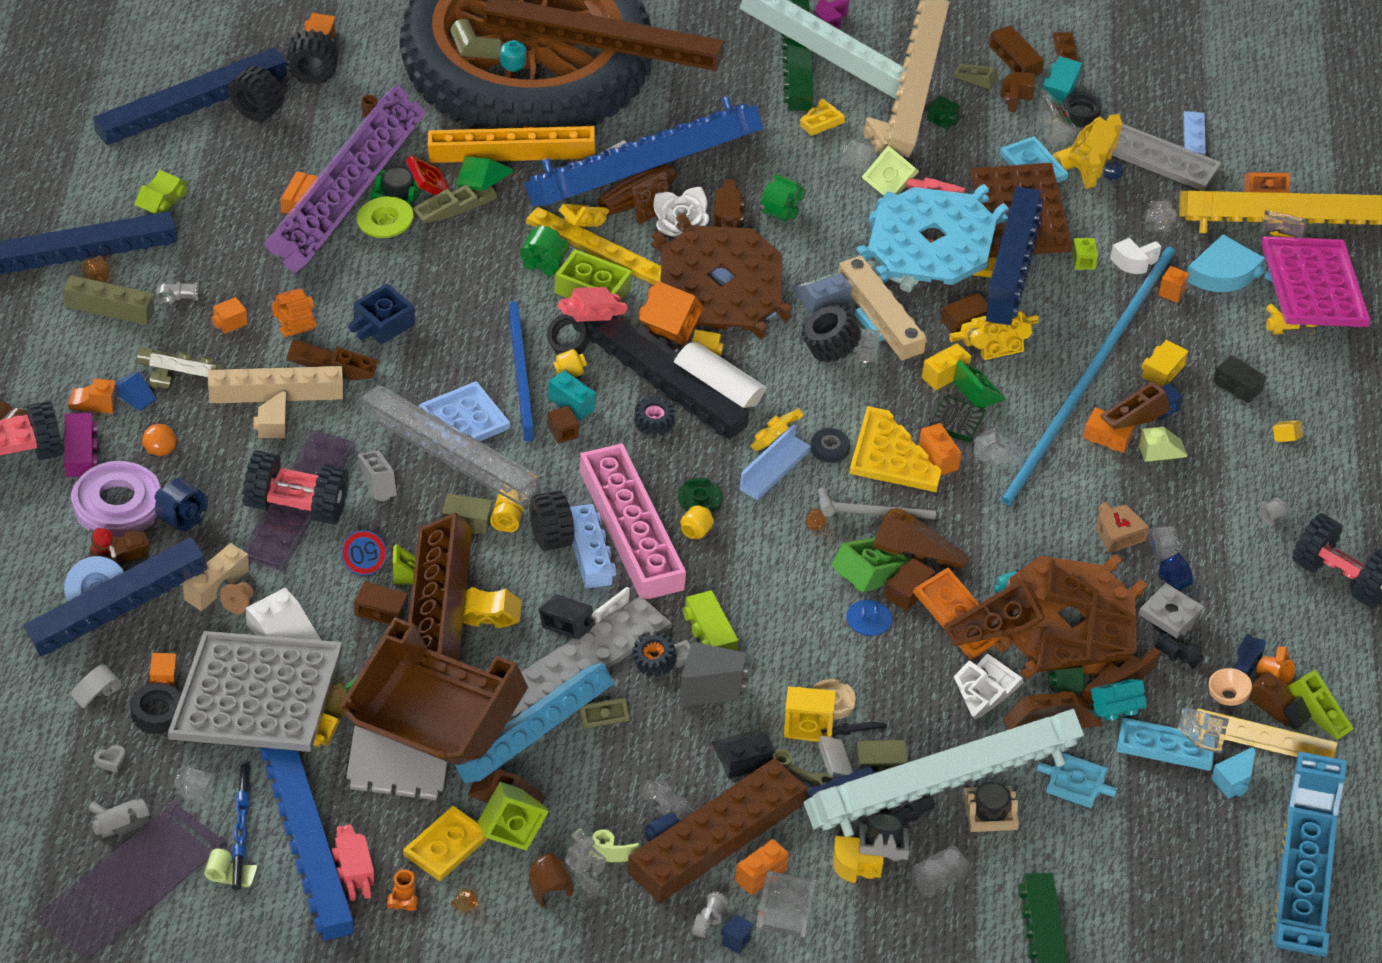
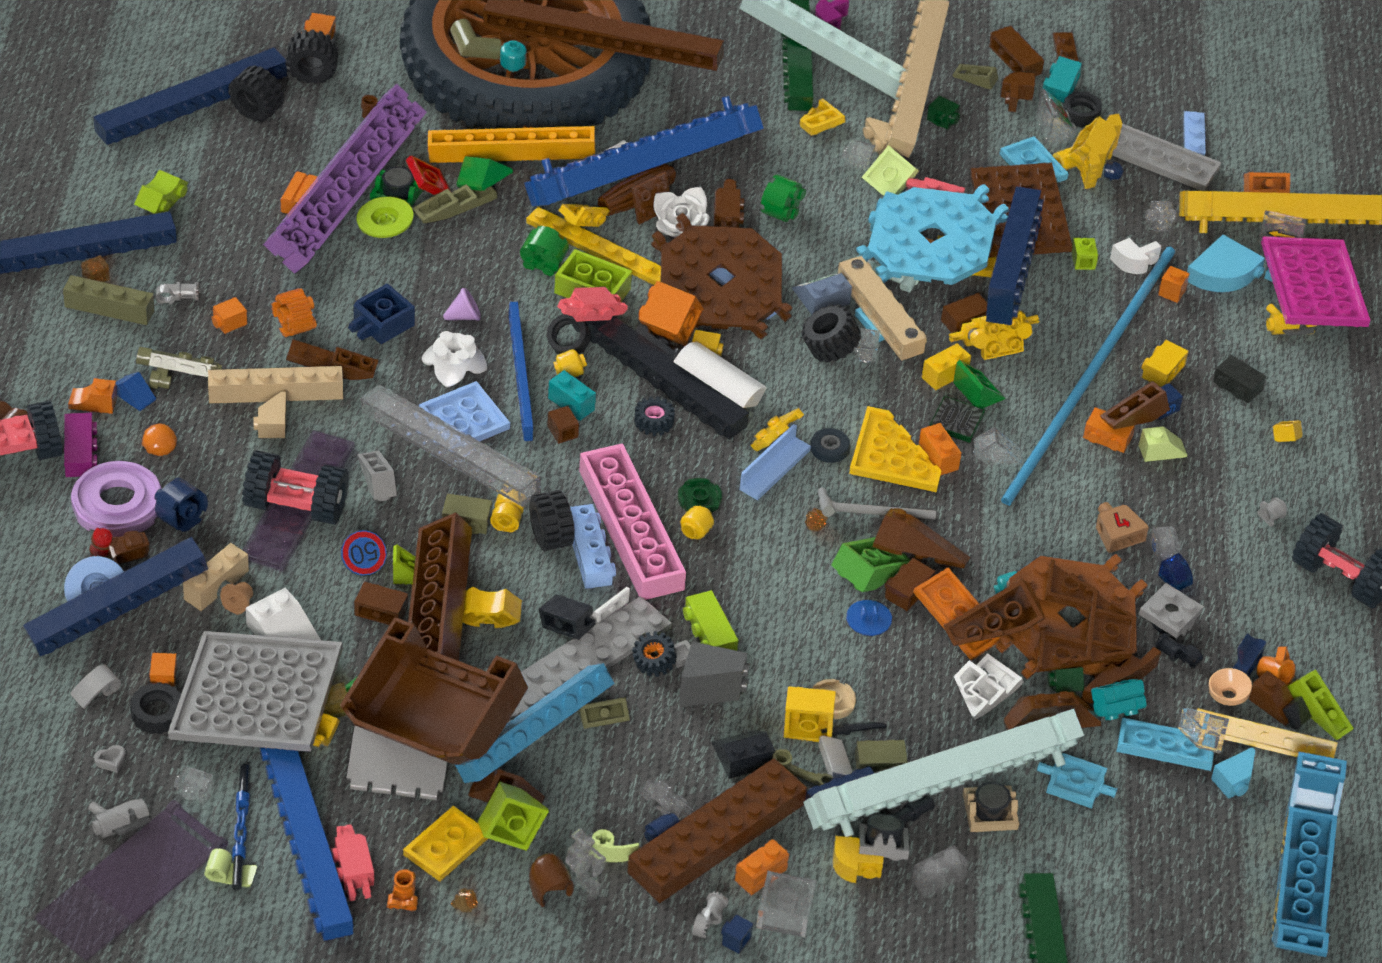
none -> white brick [422,331,487,387]
none -> lavender hat [443,288,481,321]

